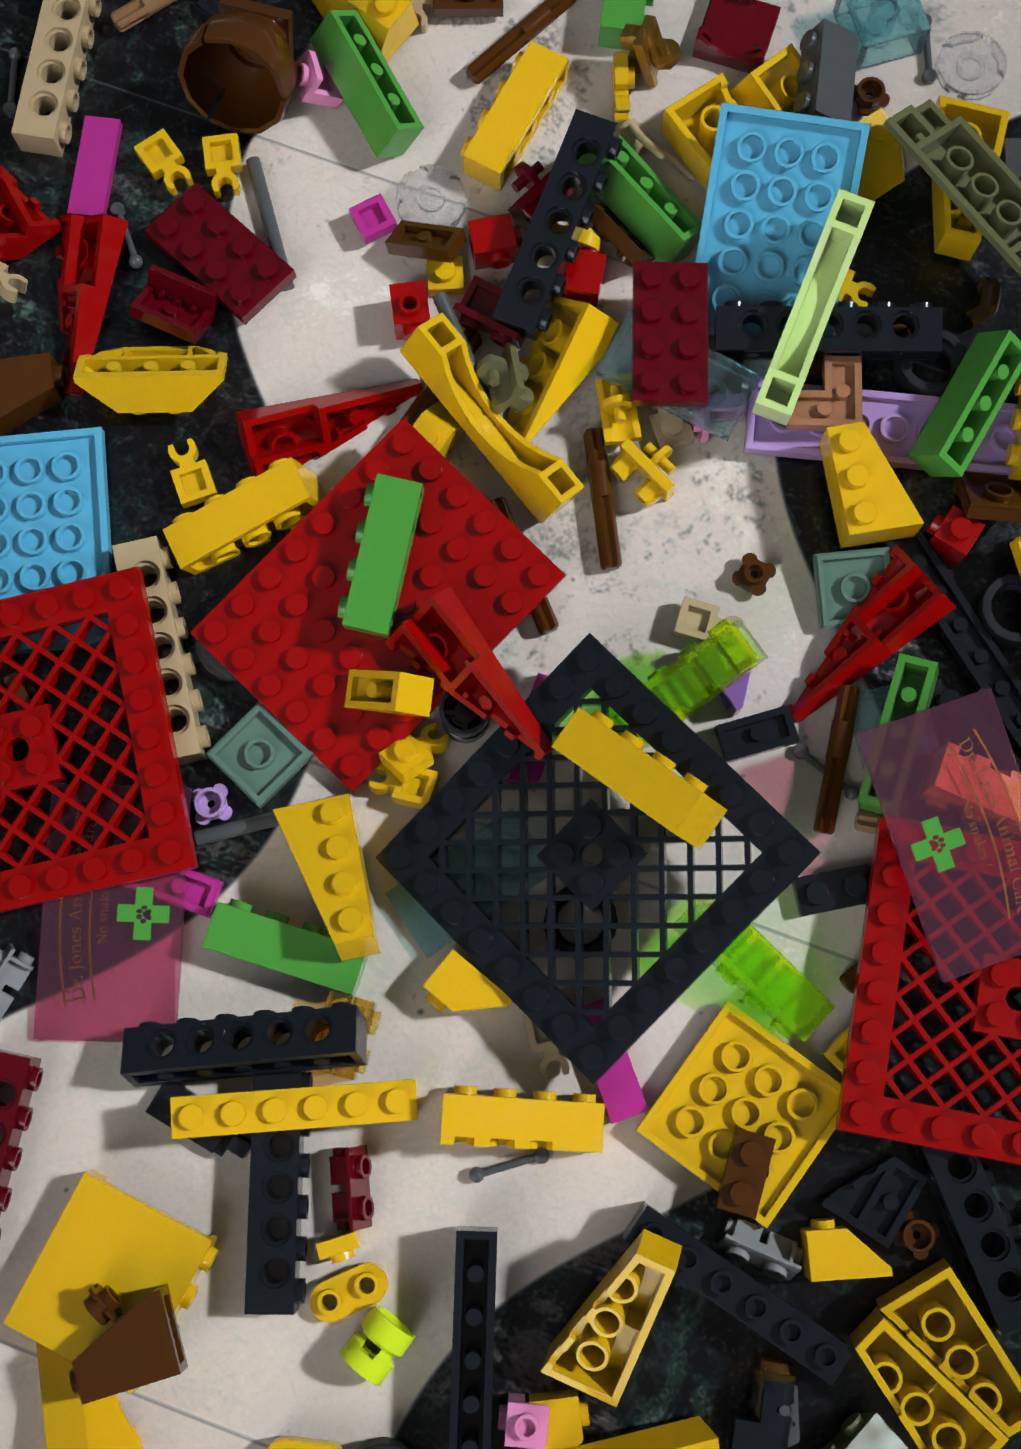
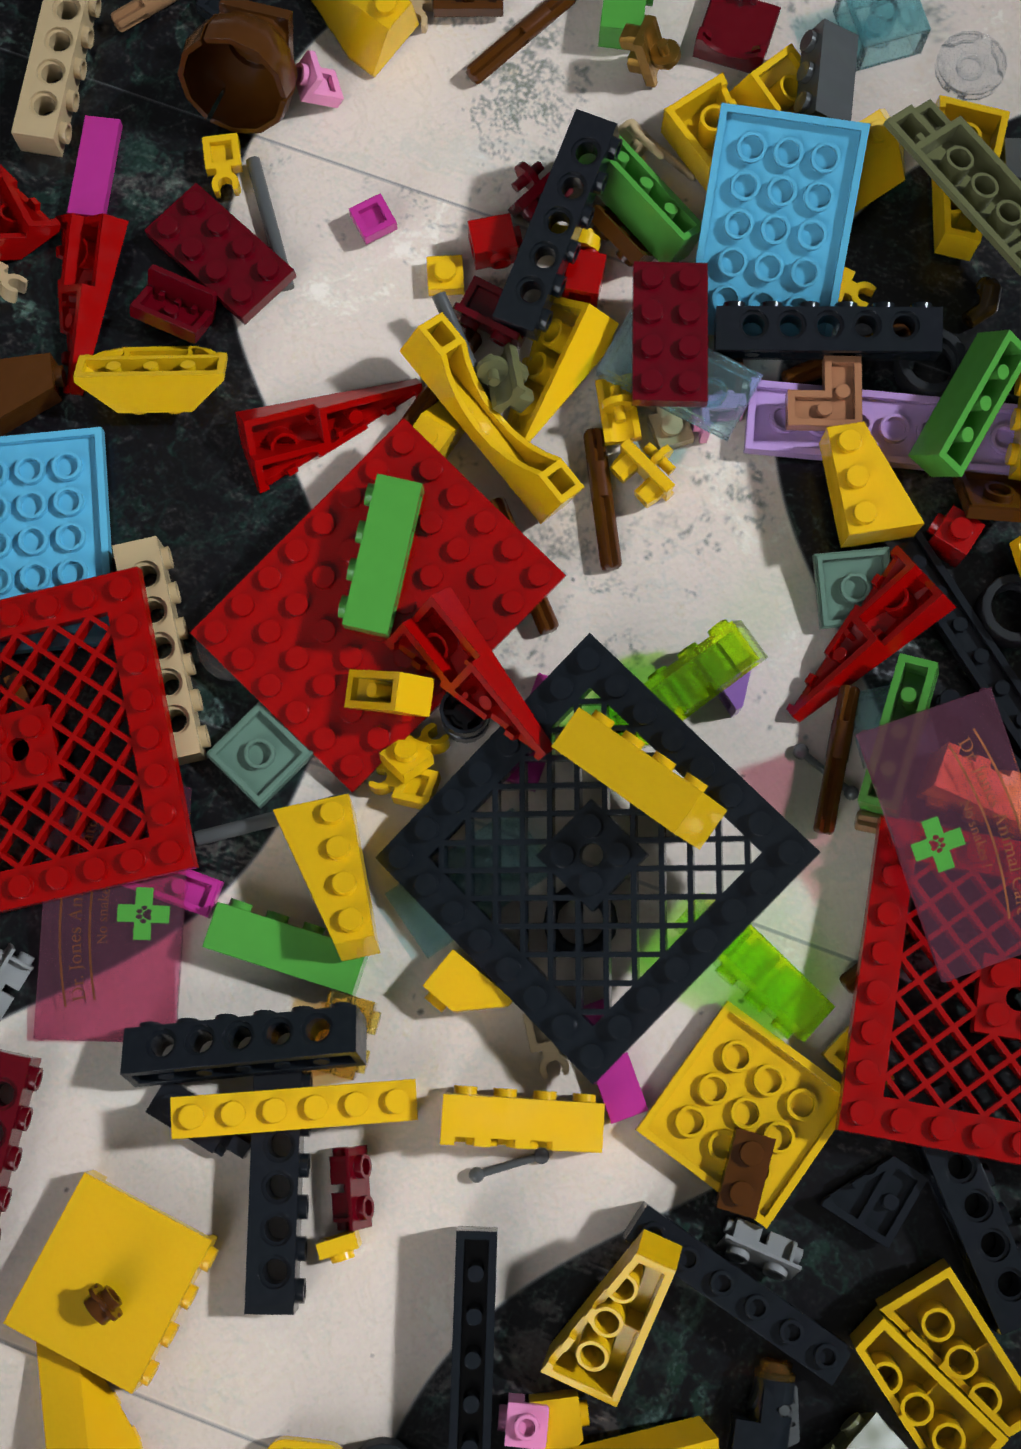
dark grey hinge [2,47,23,118] -> none
reddish brown slope [69,1284,188,1405] -> none
dark grey hinge [110,202,143,269] -> none
yellow plate [134,128,194,196] -> none
yellow wedge [163,457,326,575] -> none
yellow plate [168,438,218,509] -> none
lavender plate [191,783,233,826] -> none
bright green brick [310,9,424,158] -> none
yellow plate [310,1262,389,1323] -> none
neon yellow wheel [339,1303,416,1386] -> none
reddish brown plate [385,220,467,263] -> none
red brick [389,280,430,341] -> none
clear tile [395,164,467,227] -> none
yellow brick [460,40,569,192] -> none
yellow plate [611,52,635,123] -> none
tan plate [672,596,744,647] -> none
black plate [714,705,800,764] -> none
reddish brown plate [732,553,776,596] -> none
yellowish green arch [751,189,875,426] -> none
black hinge [792,863,871,917] -> none
yellow slope [800,1218,893,1282] -> none
reddish brown plate [853,77,890,116] -> none
reddish brown plate [893,1210,940,1260] -> none
dark grey hinge [918,14,937,85] -> none

